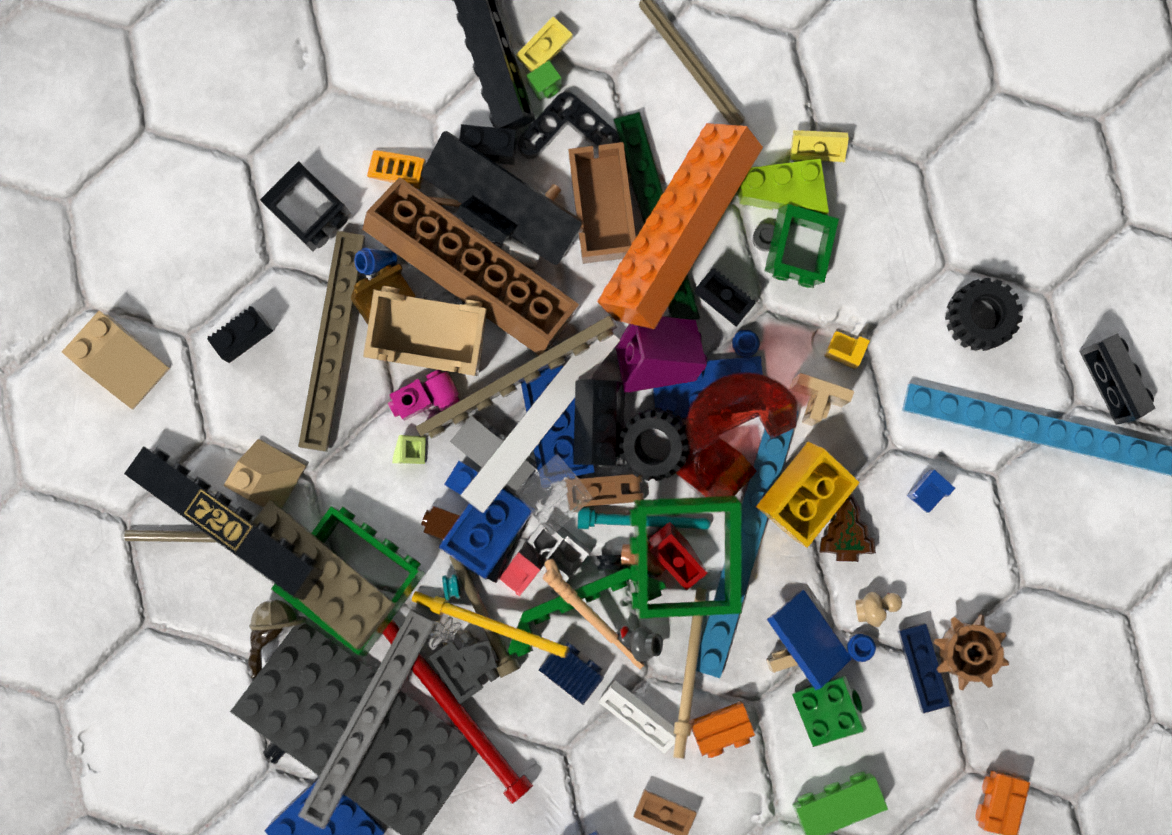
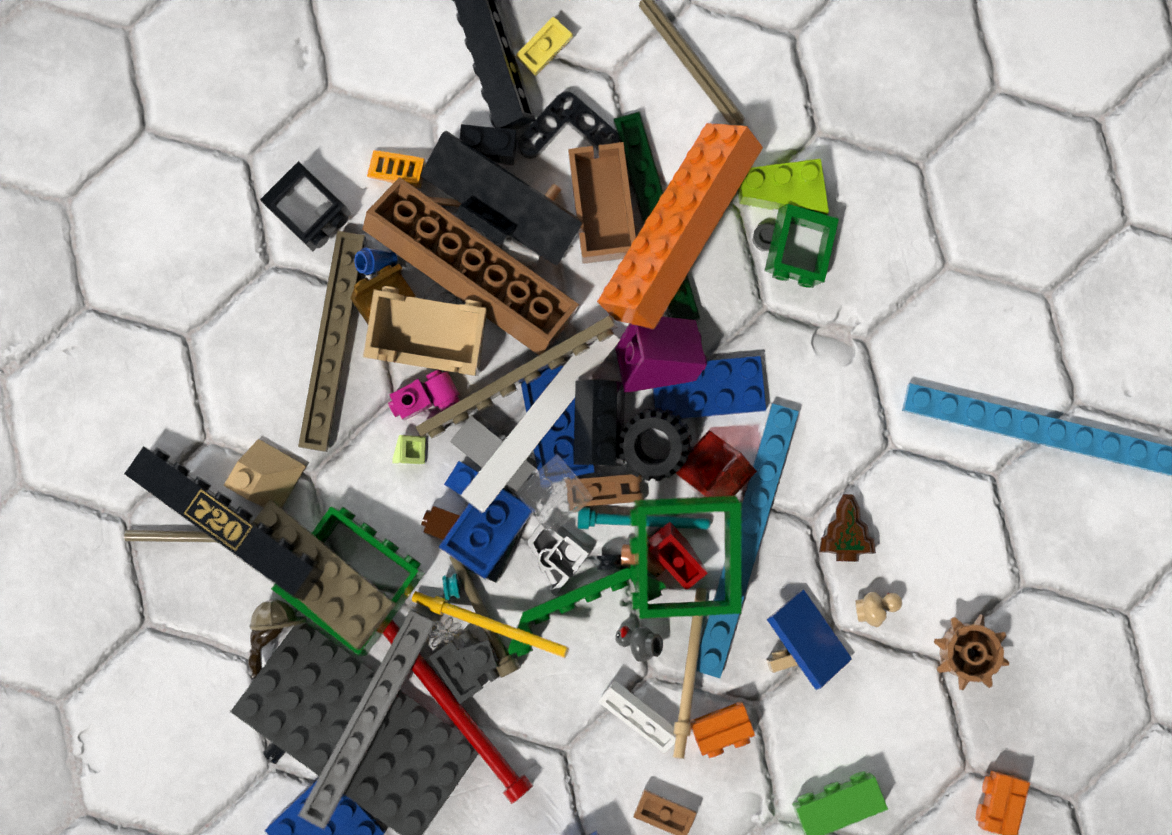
tan slope [62,310,170,410] -> none
black brick [207,306,273,363] -> none
coral panel [500,552,541,596] -> none
bright green plate [527,61,562,101] -> none
dark blue brick [539,641,604,705] -> none
light nougat piece [543,559,645,669] -> none
clear red cylinder [687,373,798,476] -> none
black brick [694,268,755,327] -> none
blue plate [732,330,760,357] -> none
yellow brick [756,442,860,548] -> none
tan bracket [789,373,854,426] -> none
light yellow plate [790,130,849,162] -> none
green plate [792,675,867,747] -> none
yellow panel [824,331,870,369] -> none
blue plate [847,634,876,662] -> none
dark blue plate [897,623,951,714] -> none
blue panel [907,469,955,513] -> none
black tyre [945,278,1023,351] -> none
black slope [1079,333,1156,425] -> none

